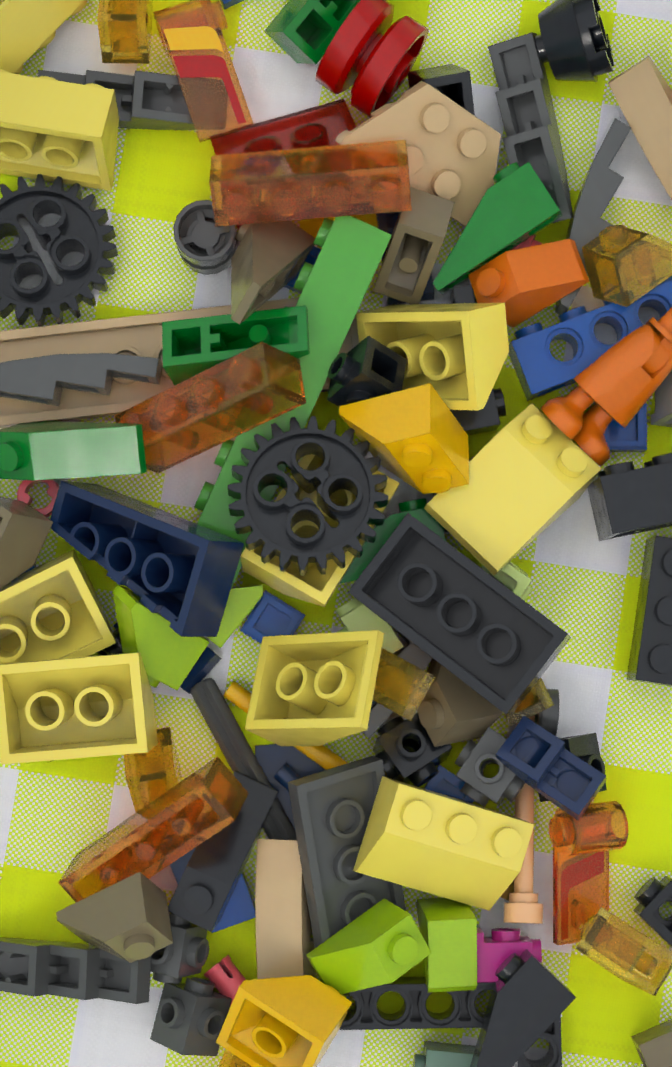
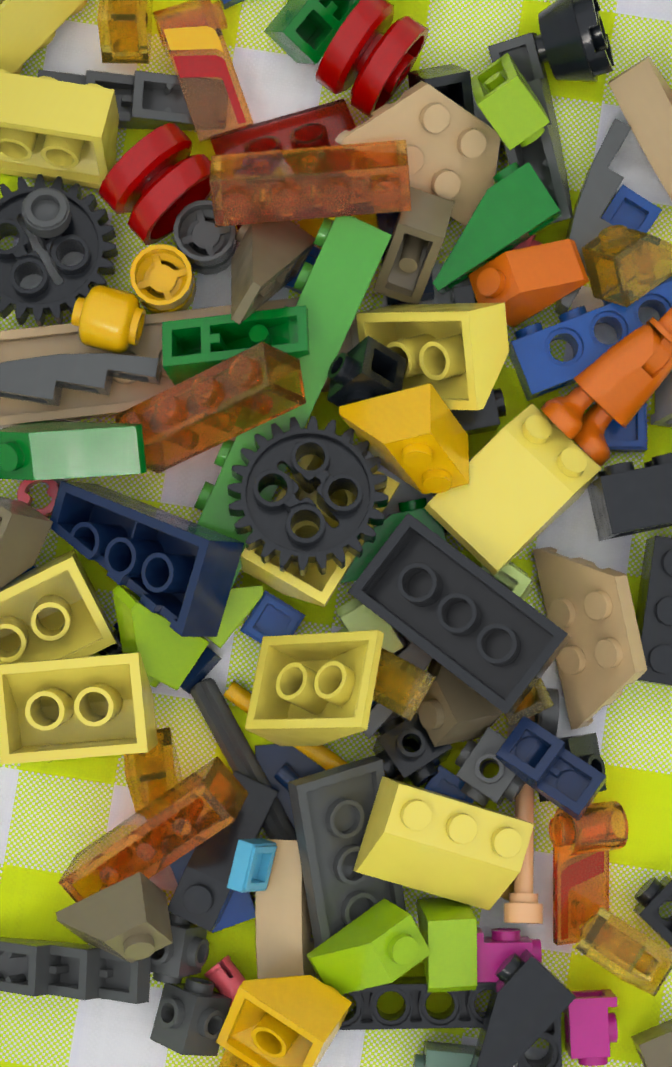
none -> dark grey tile [22,187,71,238]
none -> yellow head [71,285,146,354]
none -> red wheel [99,123,221,245]
none -> yellow wheel [130,244,196,314]
none -> medium azure tile [227,838,277,893]
none -> lime slope [471,52,550,150]
none -> tan wing [533,547,647,730]
none -> dark pink brick [563,989,618,1066]
none -> blue tile [601,185,662,252]

